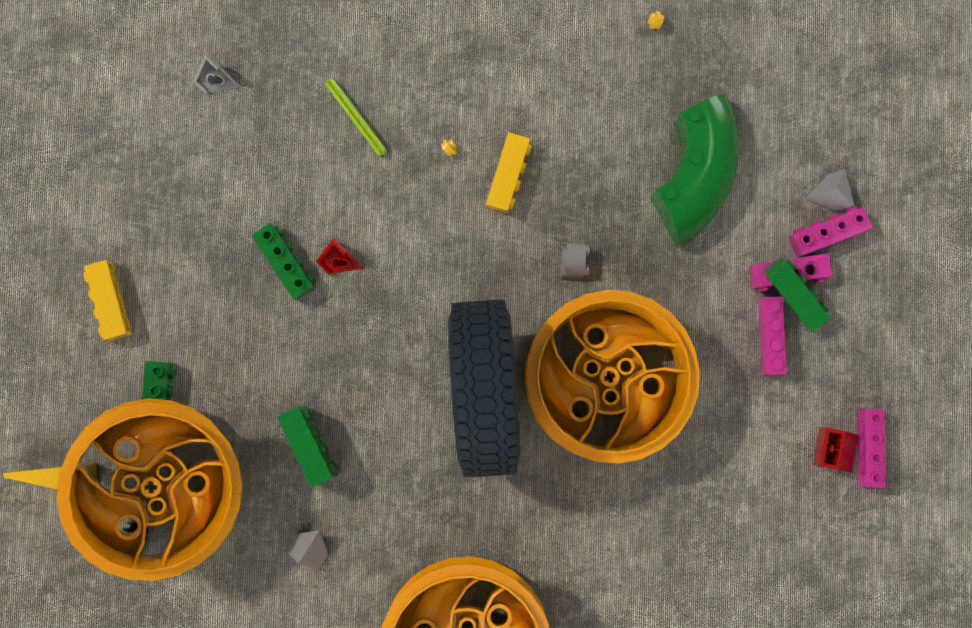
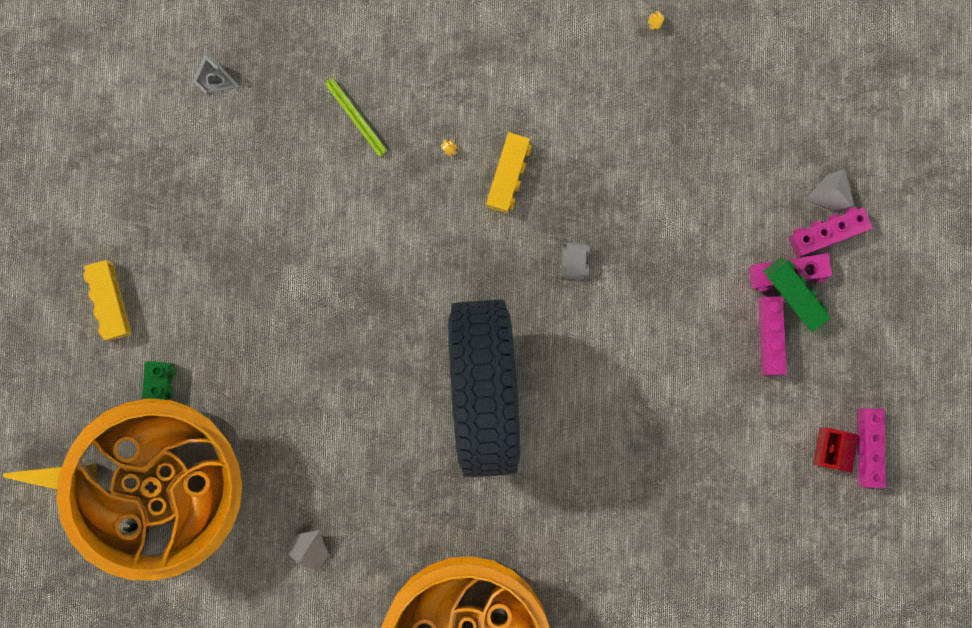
green brick [251,223,315,301] -> none
green brick [277,406,338,488] -> none
red slope [316,238,364,275] -> none
light orange wheel [524,290,700,464] -> none
green brick [650,94,739,248] -> none

